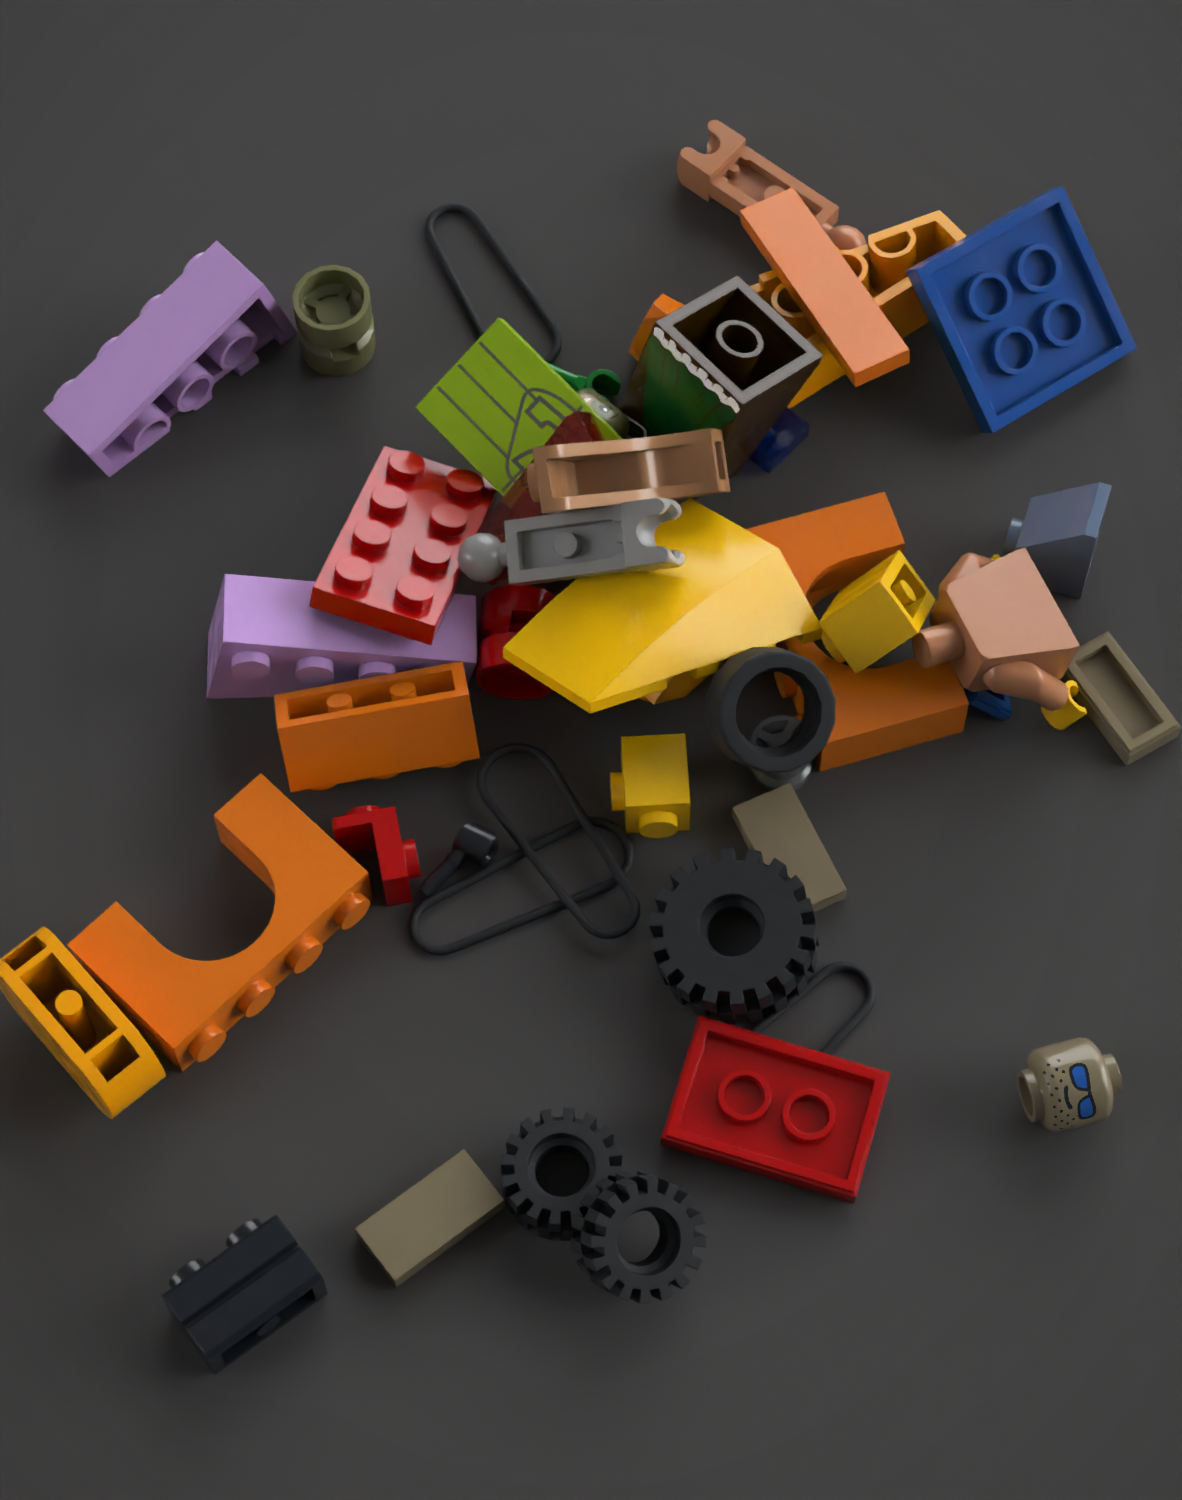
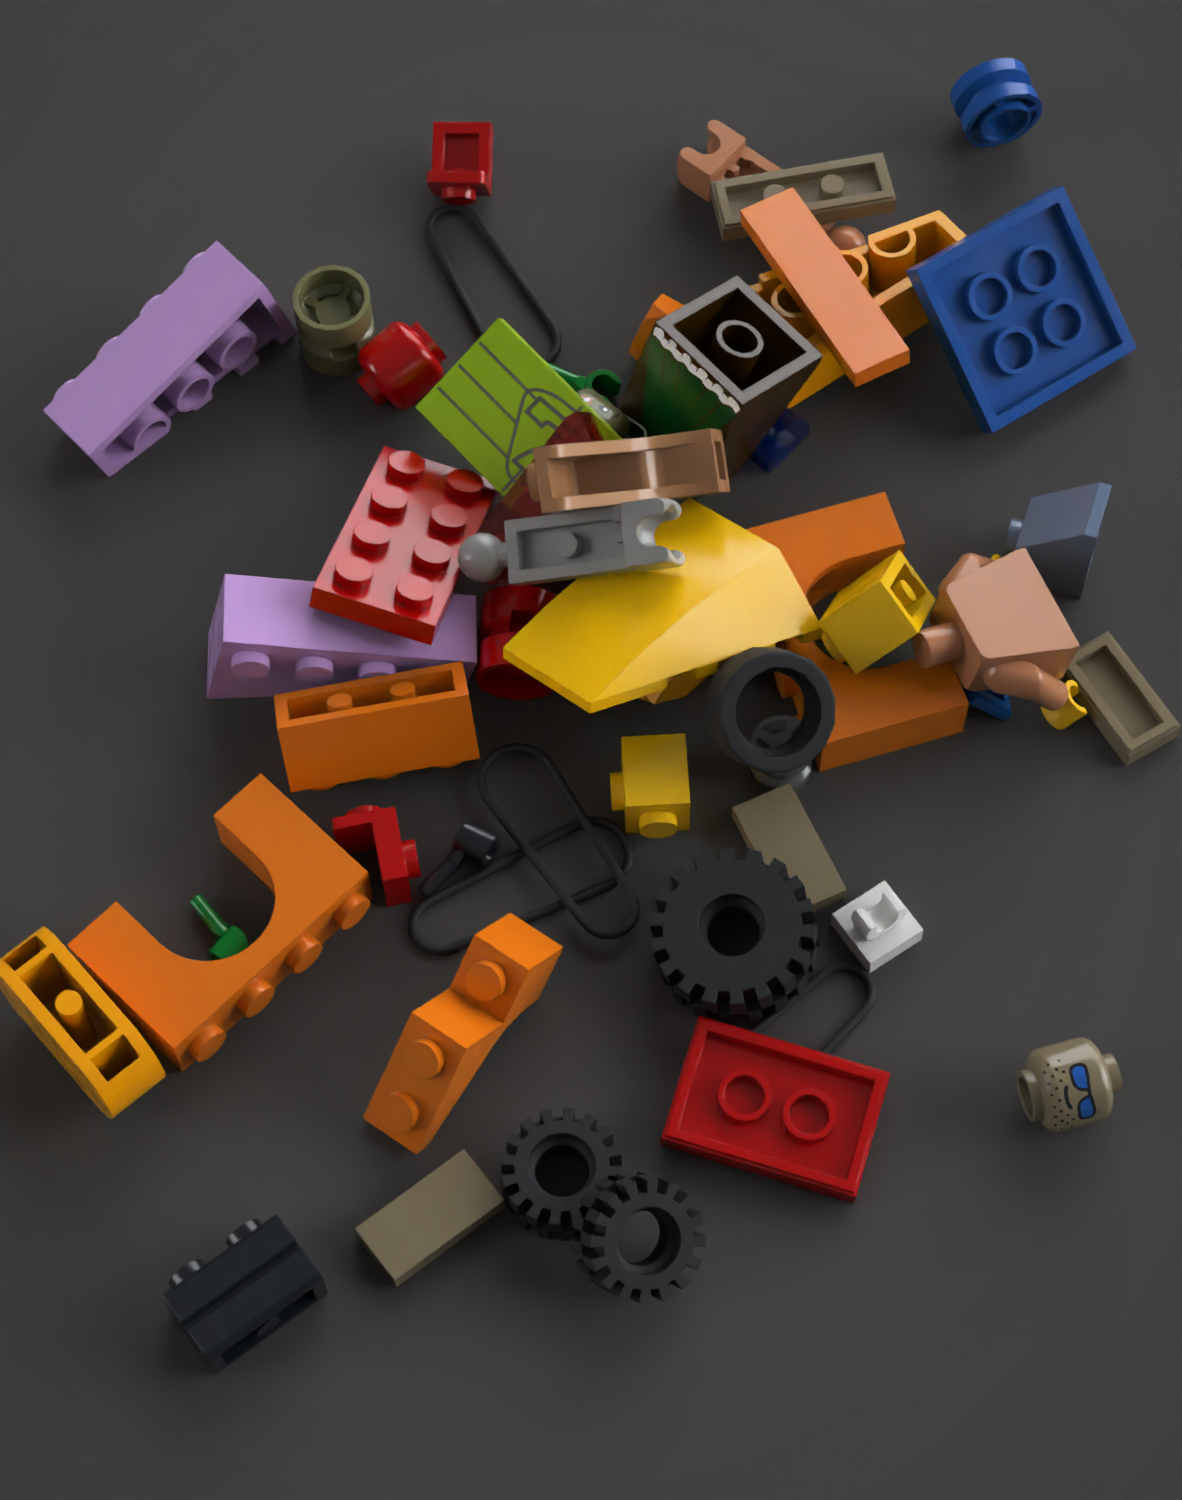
none -> green hand [190,894,249,961]
none -> red head [356,321,447,410]
none -> orange arch [363,913,564,1154]
none -> red bracket [427,122,494,205]
none -> dark tan tile [710,152,897,242]
none -> white tile [831,880,923,973]
none -> blue wheel [950,58,1042,147]

